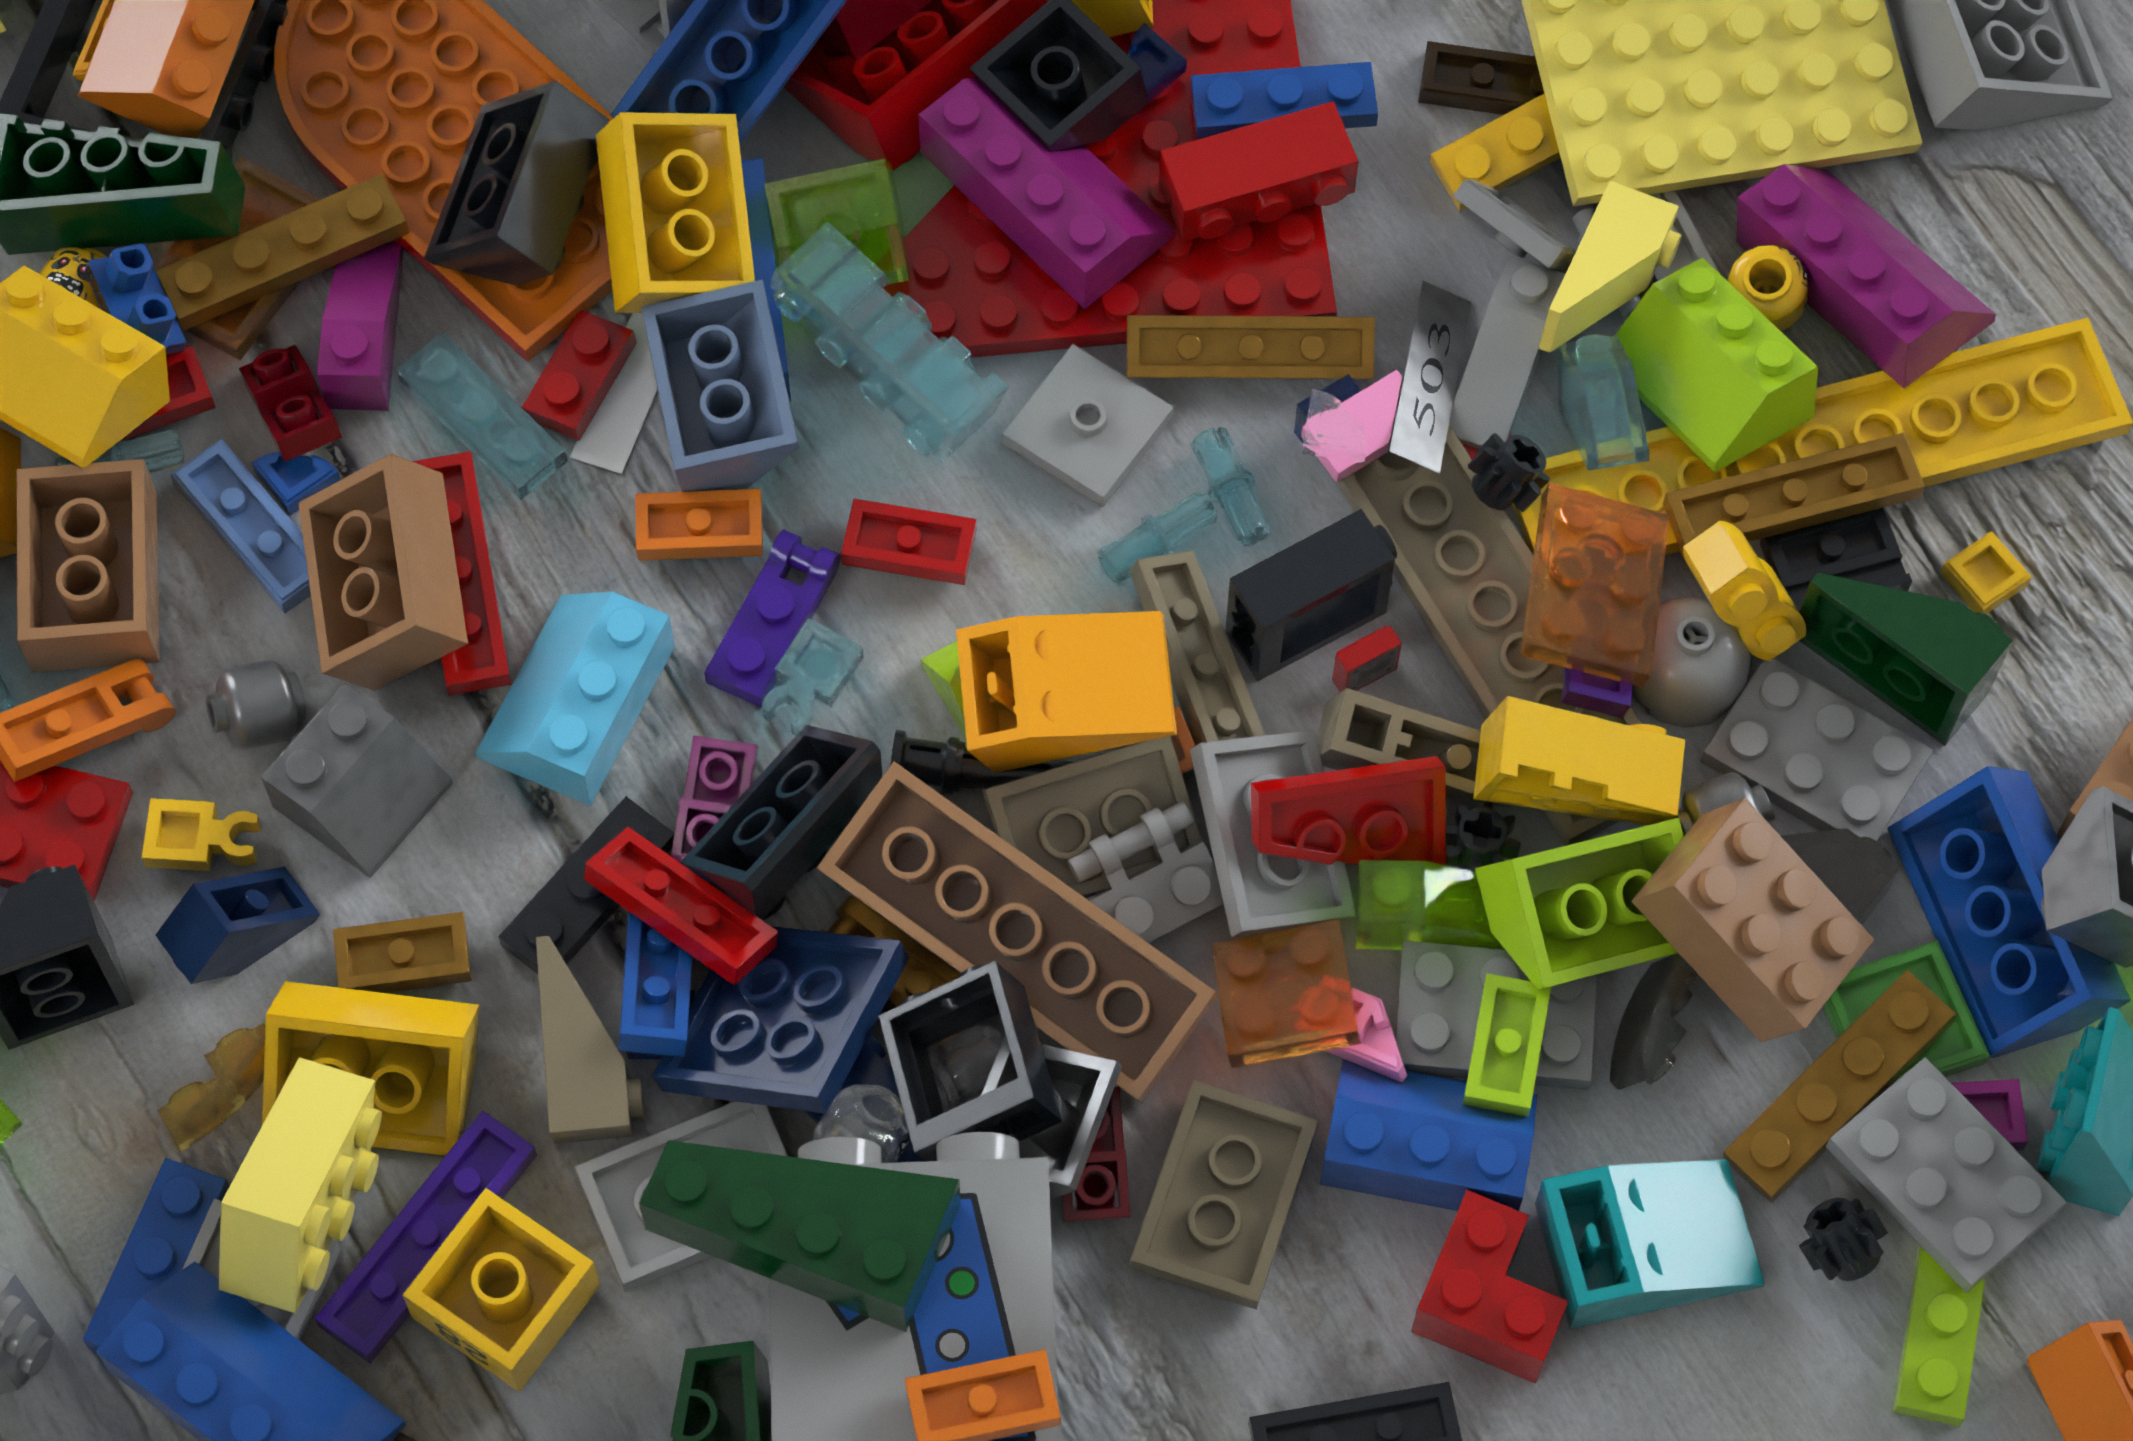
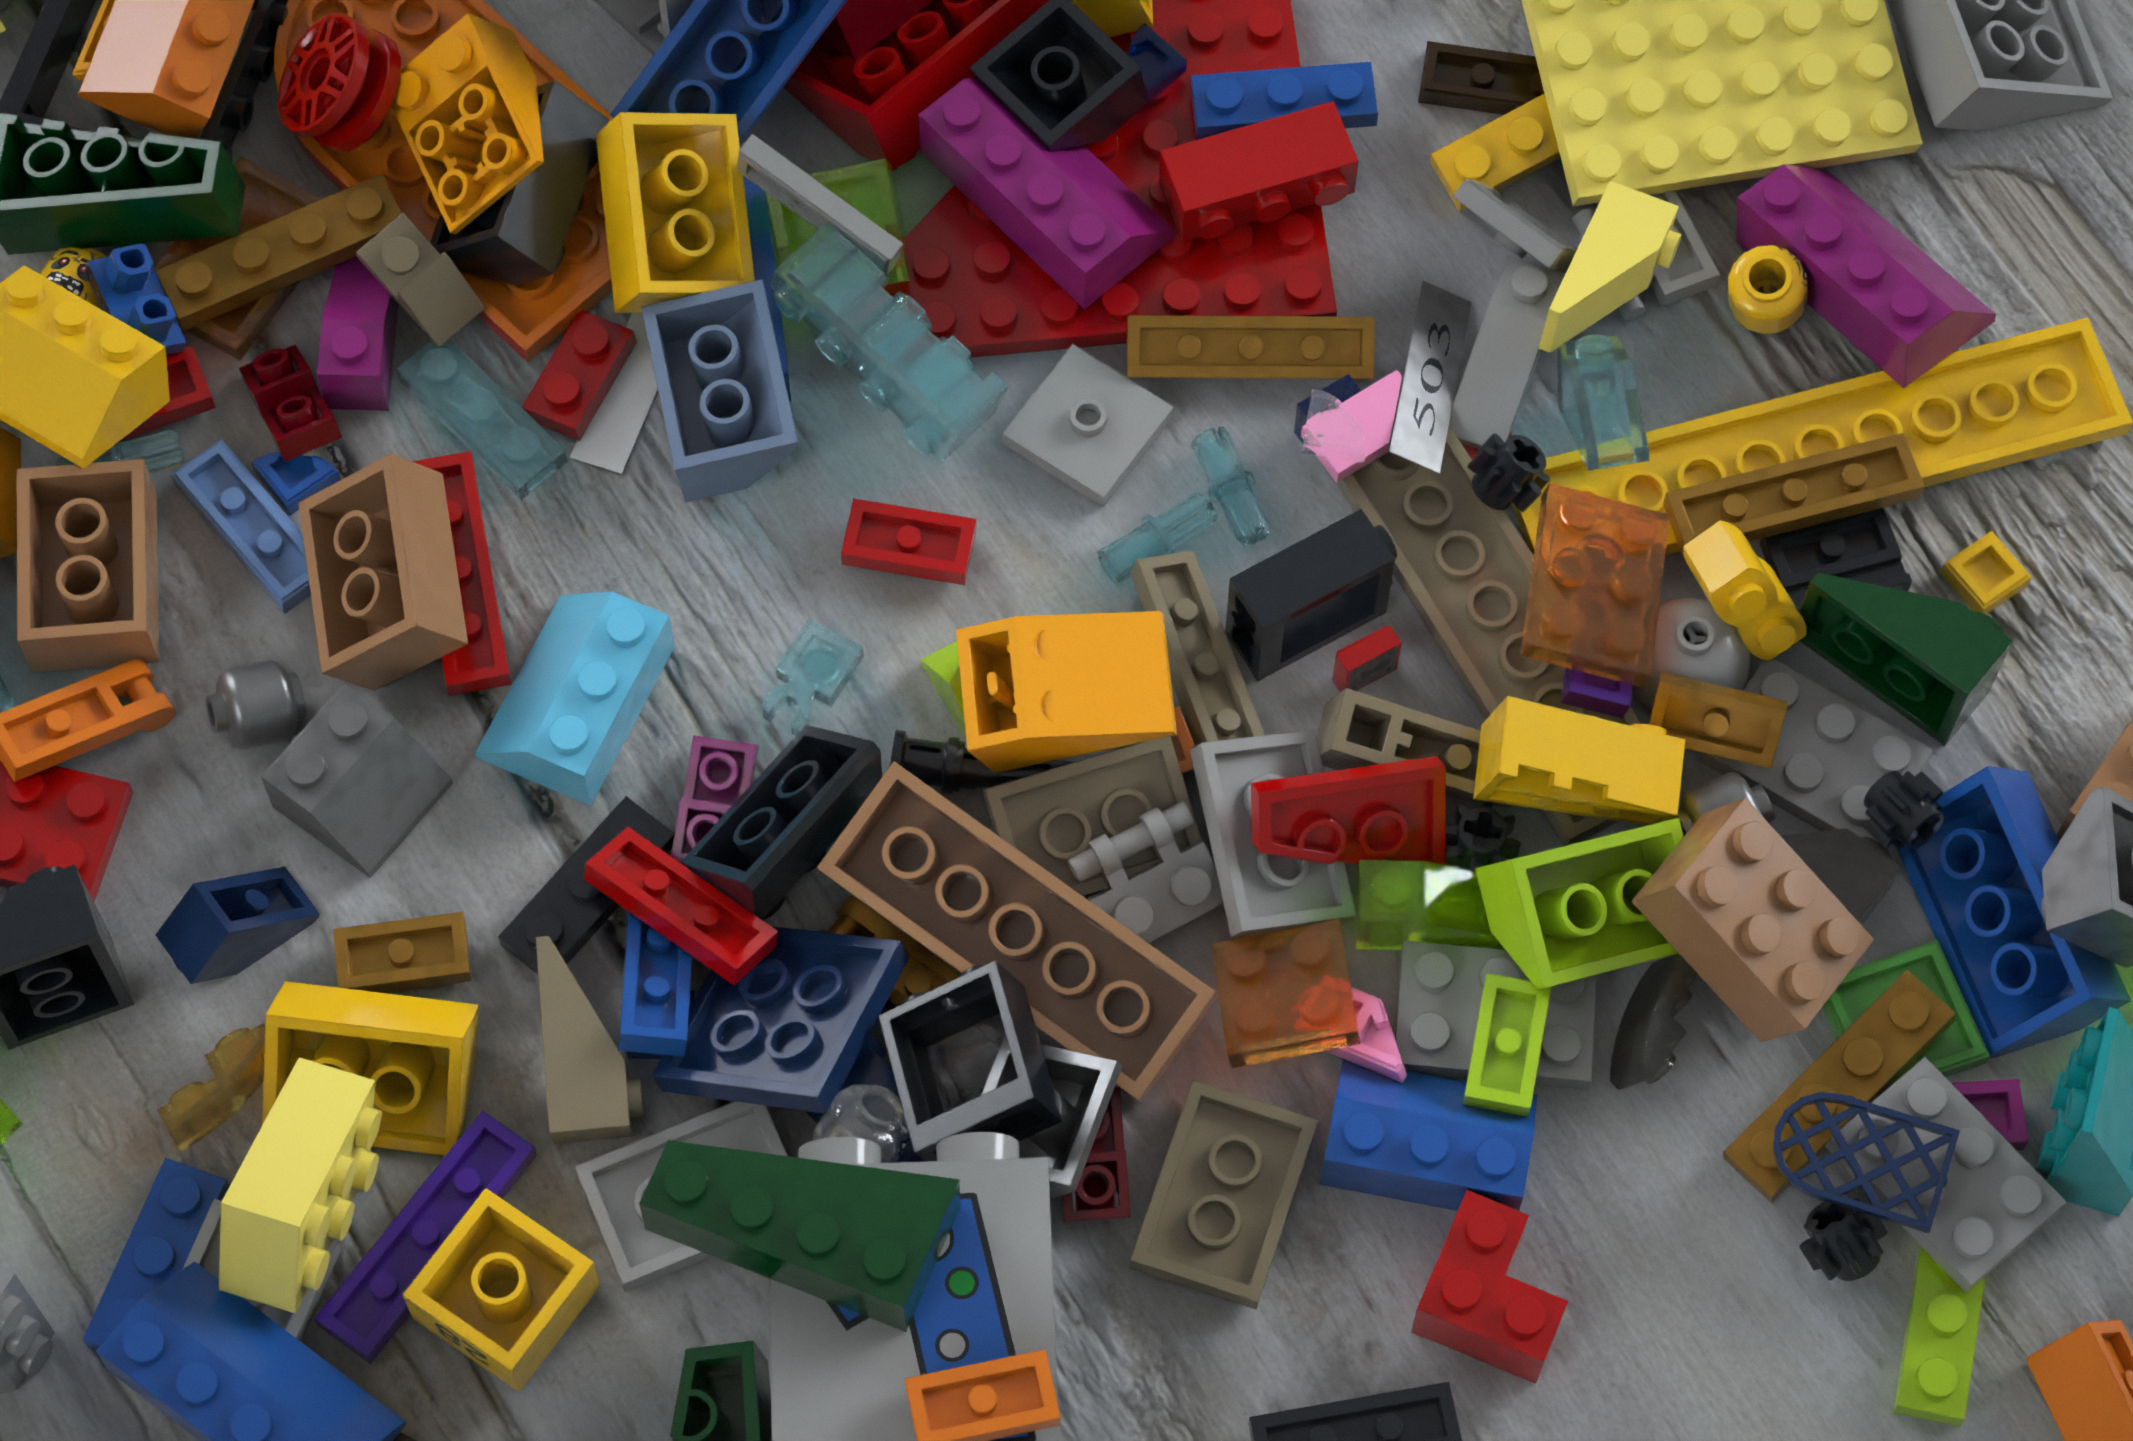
yellow plate [141,798,262,871] -> none
orange plate [635,489,763,561] -> none
dark purple plate [704,529,841,708] -> none
teal slope [1535,1159,1765,1329] -> none
lime slope [1601,257,1818,473] -> none
none -> red wheel [277,13,401,152]
none -> dark tan slope [356,213,486,349]
none -> light orange slope [391,13,544,234]
none -> light grey tile [737,134,903,277]
none -> pearl gold plate [1649,672,1788,769]
none -> dark blue window [1773,1092,1960,1233]
none -> black gear [1864,771,1944,850]

